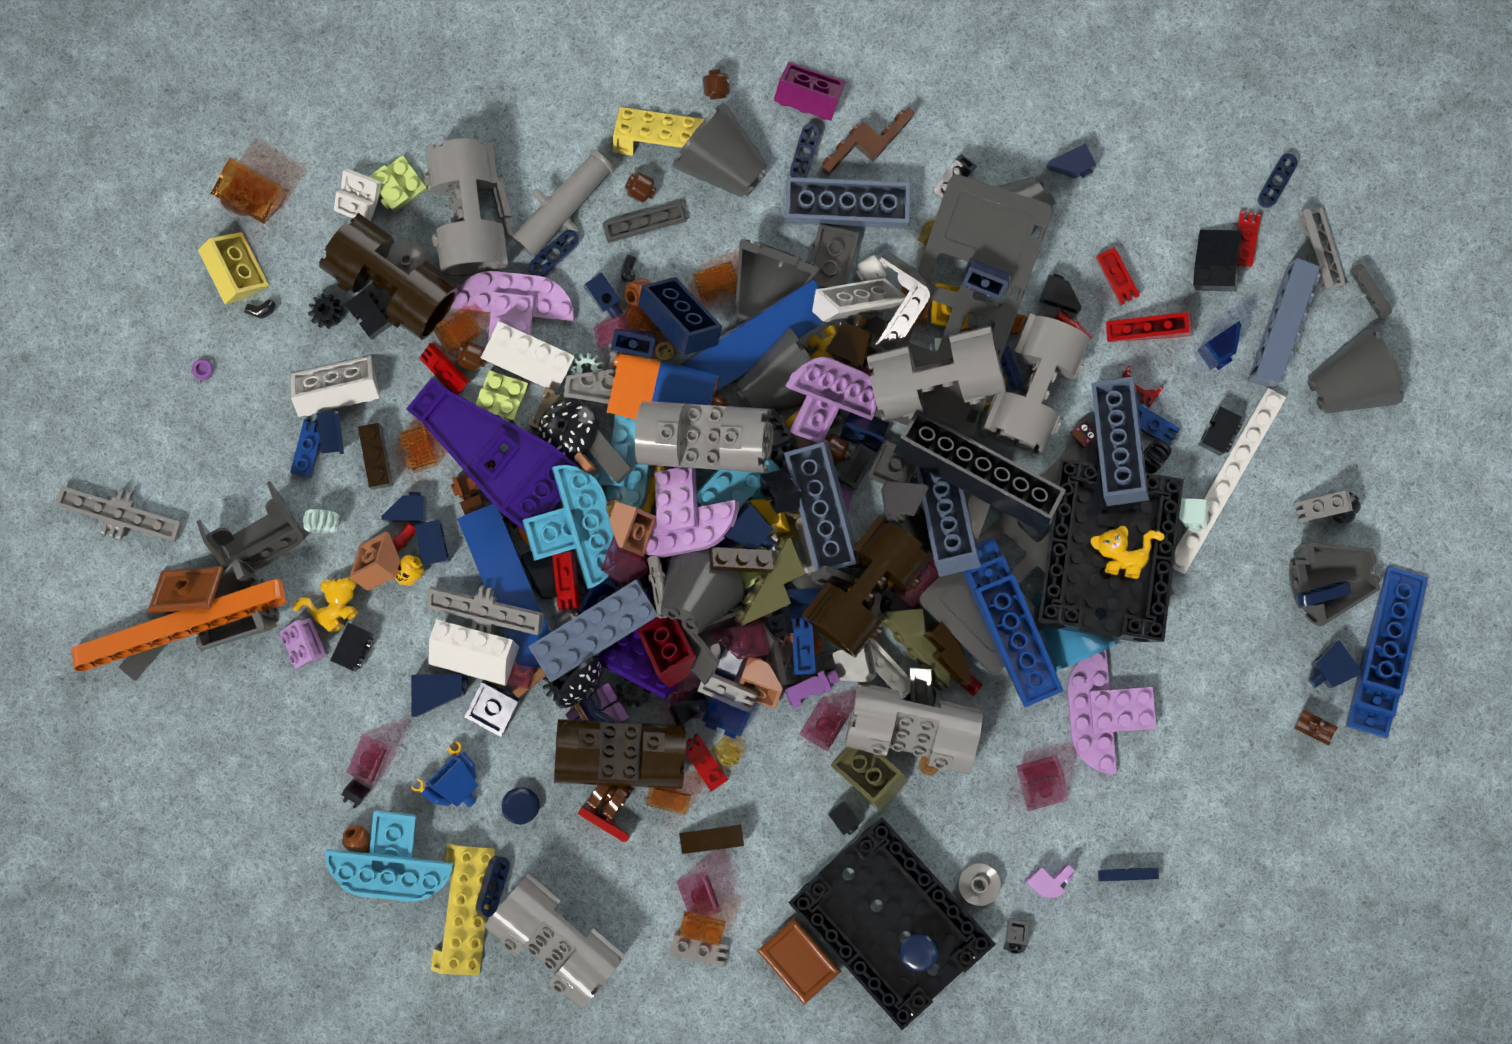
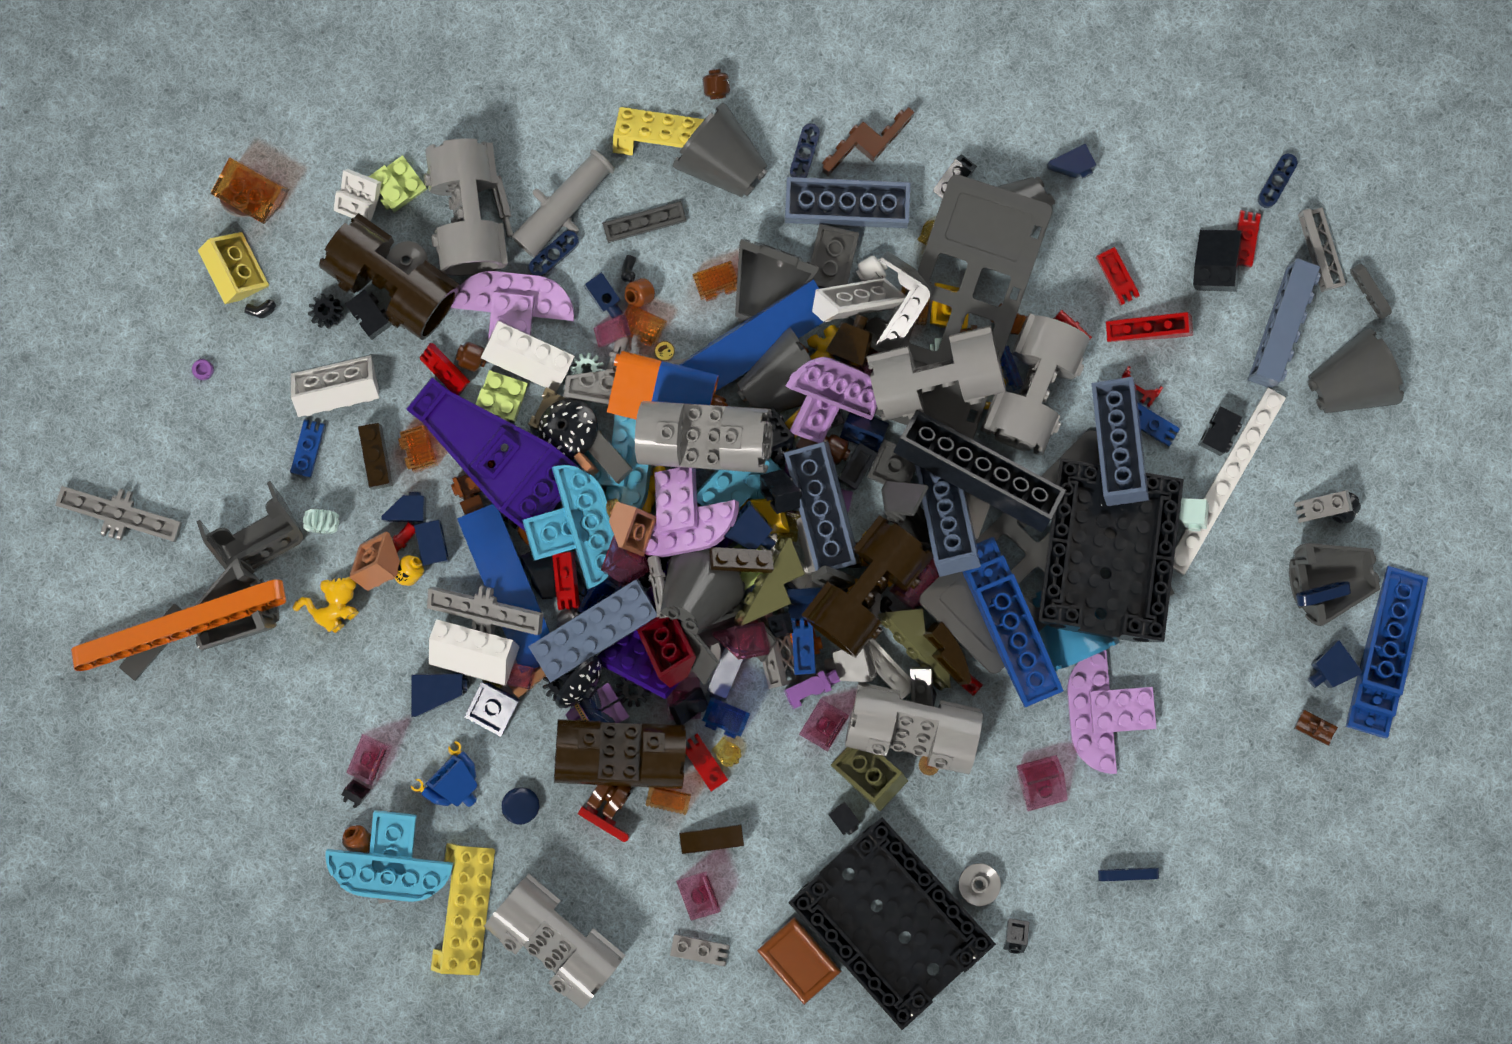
dark orange piece [148,566,224,613] -> none
lavender bracket [280,618,327,669] -> none
dark blue panel [316,409,344,454] -> none
black brick [330,623,375,671] -> none
clear orange brick [433,309,483,354] -> none
dark blue beam [476,856,510,917] -> none
dark blue slope [610,329,656,358] -> none
reddish brown head [625,172,657,203] -> none
dark blue brick [638,277,723,355] -> none
clear orange bracket [679,911,726,946] -> none
light grey hinge [698,673,758,712] -> none
nougat slope [739,657,783,709] -> none
magenta slope [774,62,846,121] -> none
dark blue piece [899,934,938,972] -> none
dark blue brick [962,258,1009,300] -> none
lavender brick [1025,864,1074,898] -> none
black slope [1039,274,1082,315] -> none
tile [1070,419,1097,448] -> none
yellow animal [1091,526,1165,579] -> none
black gear [1143,438,1172,474] -> none
clear blue slope [1197,321,1242,370] -> none

